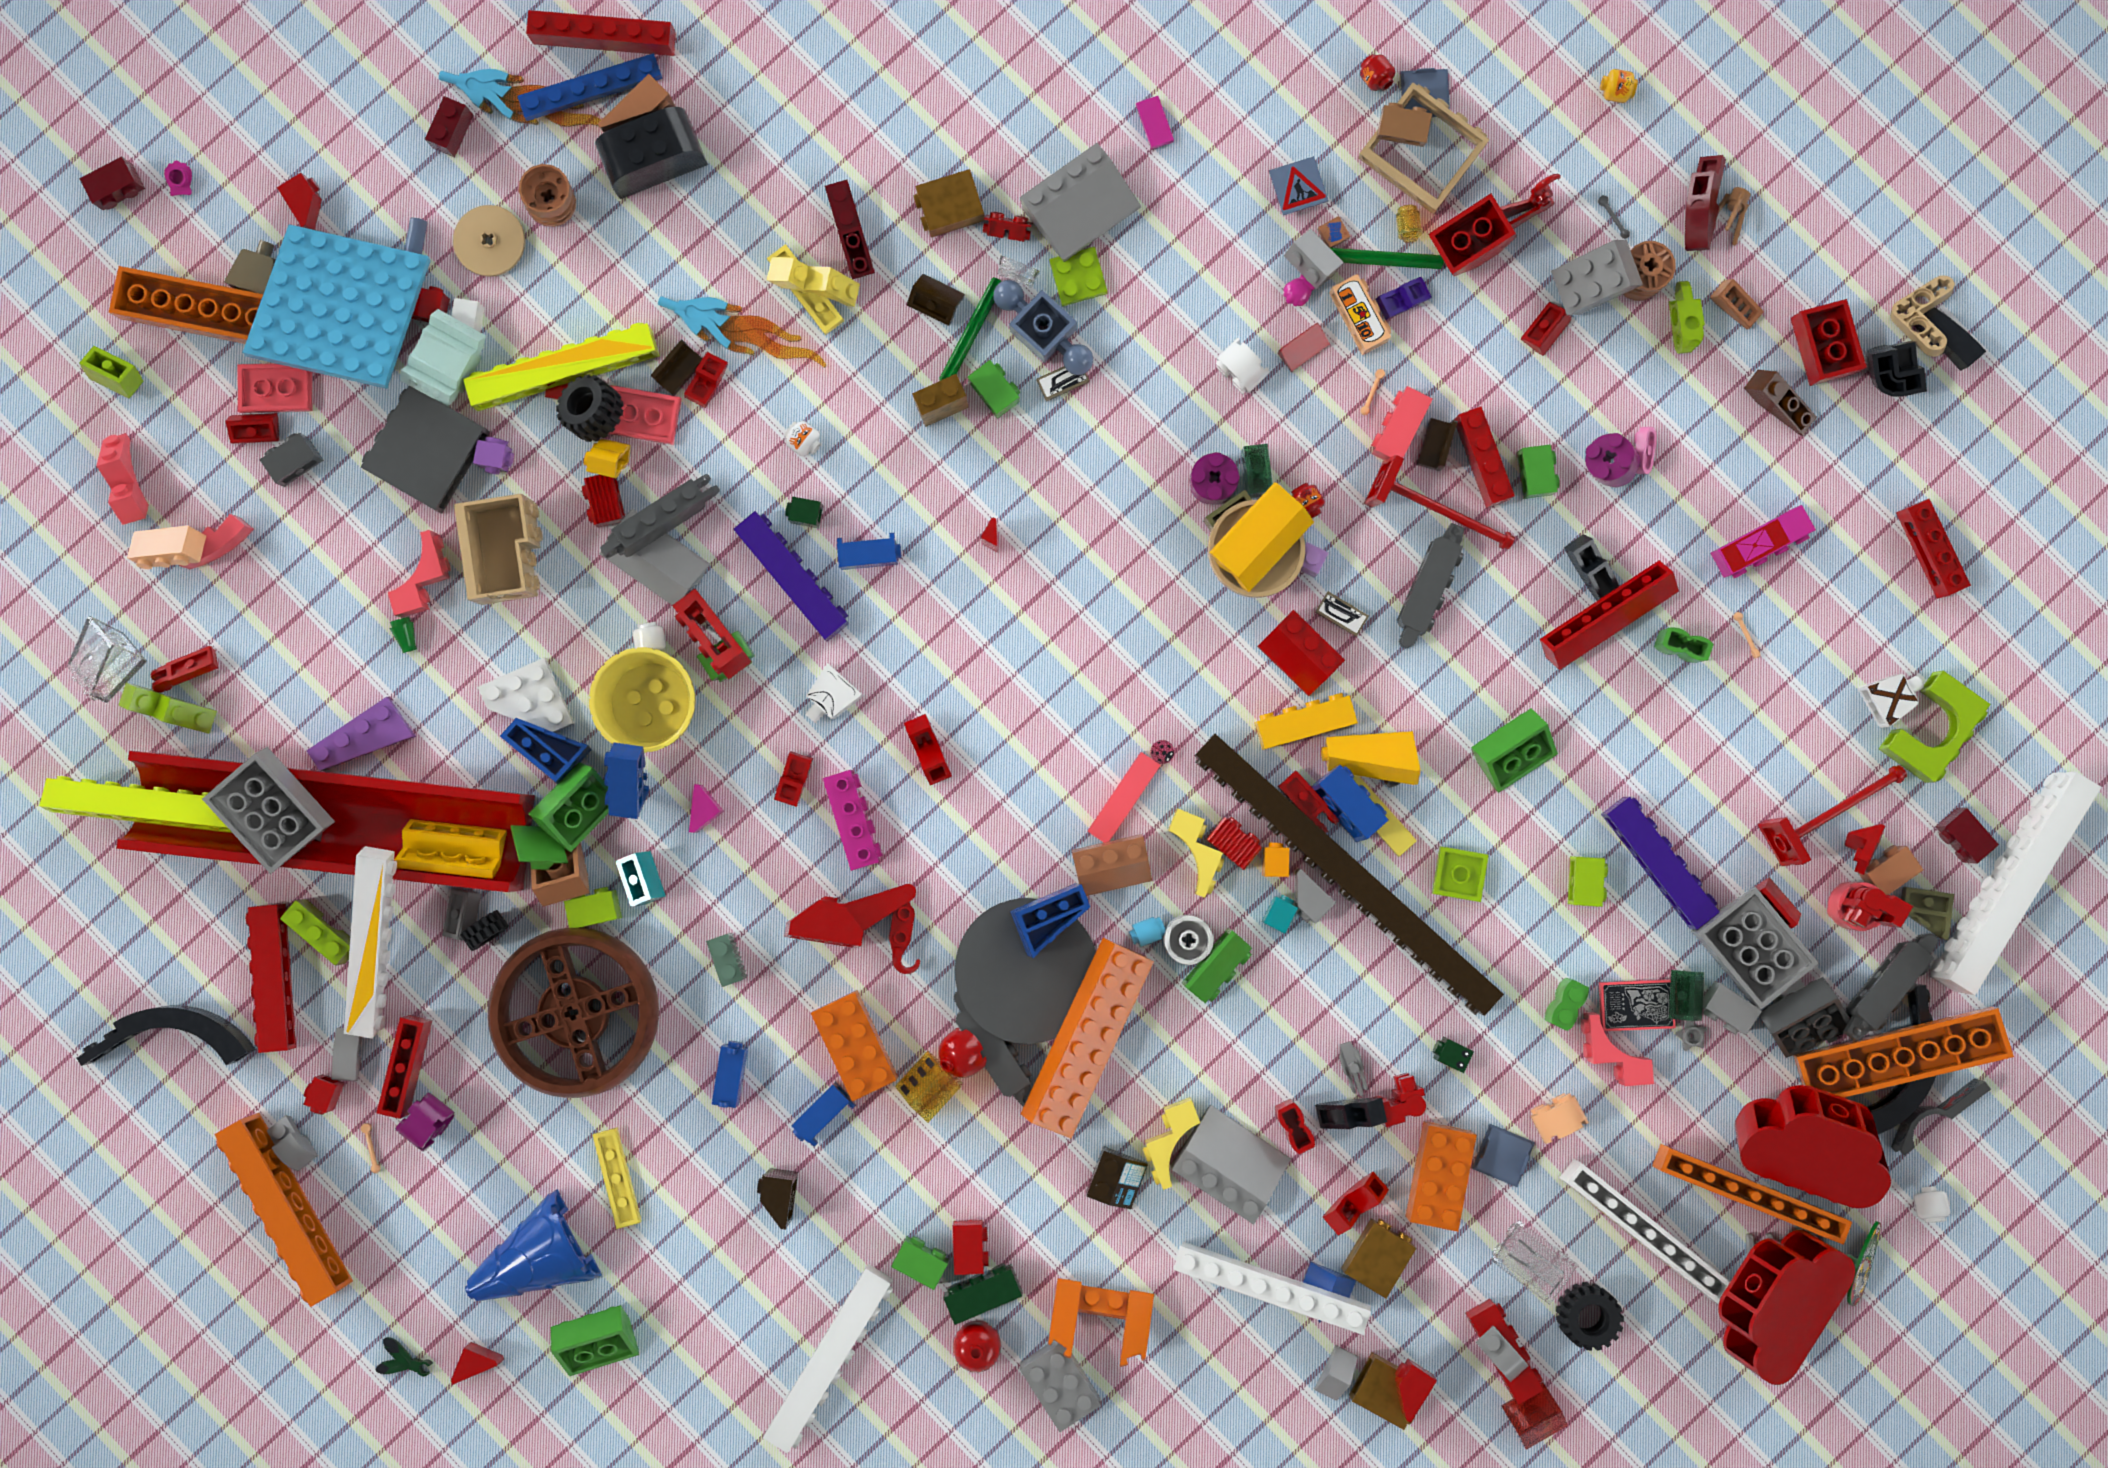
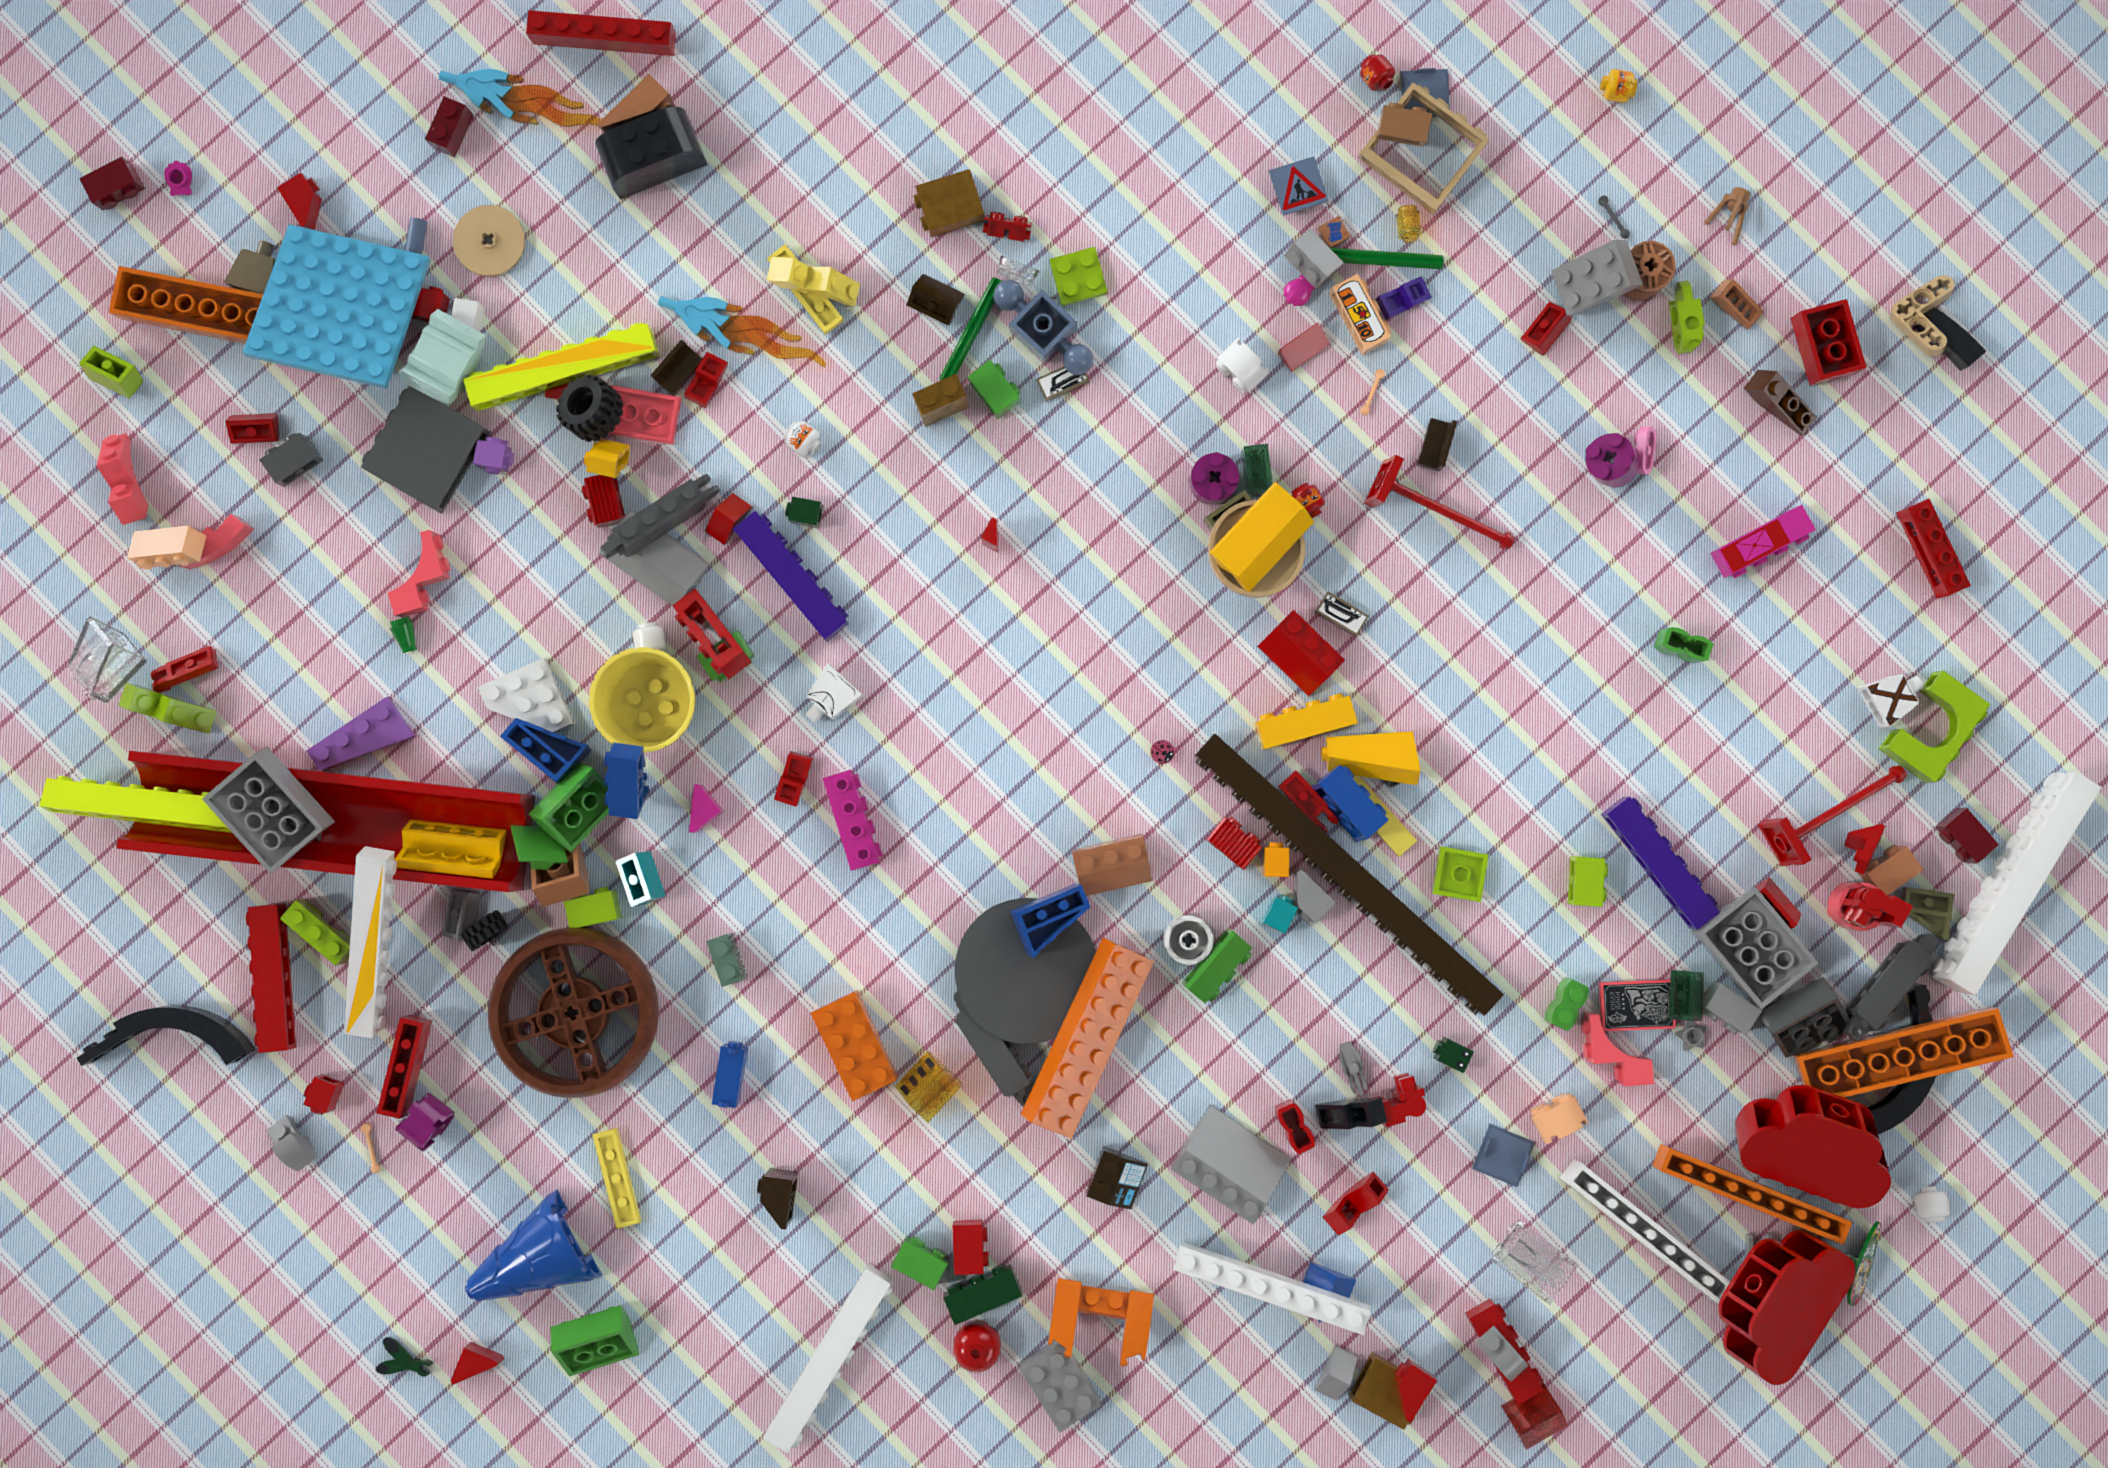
orange brick [214,1113,353,1307] -> none
coral tile [237,363,313,413] -> none
light grey slope [332,1028,362,1081] -> none
tan piece [454,494,543,605] -> none
blue plate [517,53,663,121] -> none
nougat wheel [518,164,576,227] -> none
red slope [784,884,921,974] -> none
blue brick [791,1081,856,1147] -> none
dark red slope [825,179,875,280] -> none
blue brick [837,532,902,570] -> none
red brick [904,714,952,786] -> none
red cylinder [938,1028,987,1078] -> none
light grey slope [1020,143,1141,262] -> none
coral tile [1087,752,1161,843] -> none
medium azure brick [1129,917,1166,947] -> none
dark pink tile [1136,96,1174,150] -> none
light yellow arch [1142,1097,1200,1190] -> none
light yellow arch [1168,809,1225,898] -> none
lavender brick [1300,542,1329,578] -> none
pearl gold brick [1341,1218,1417,1299] -> none
coral brick [1371,386,1433,460] -> none
dark grey hinge [1397,523,1464,649] -> none
orange brick [1405,1121,1477,1232] -> none
red slope [1428,173,1561,277] -> none
red brick [1454,406,1515,509] -> none
bright green slope [1471,708,1558,793] -> none
bright green brick [1517,444,1560,499] -> none
red brick [1540,560,1679,671] -> none
black tyre [1556,1282,1624,1351] -> none
black slope [1564,534,1619,601] -> none
dark red slope [1685,155,1726,251] -> none
light nougat hinge [1733,612,1760,659] -> none
black brick [1867,341,1927,397] -> none
dark grey piece [1891,1078,1991,1155] -> none
none -> red slope [705,493,753,545]

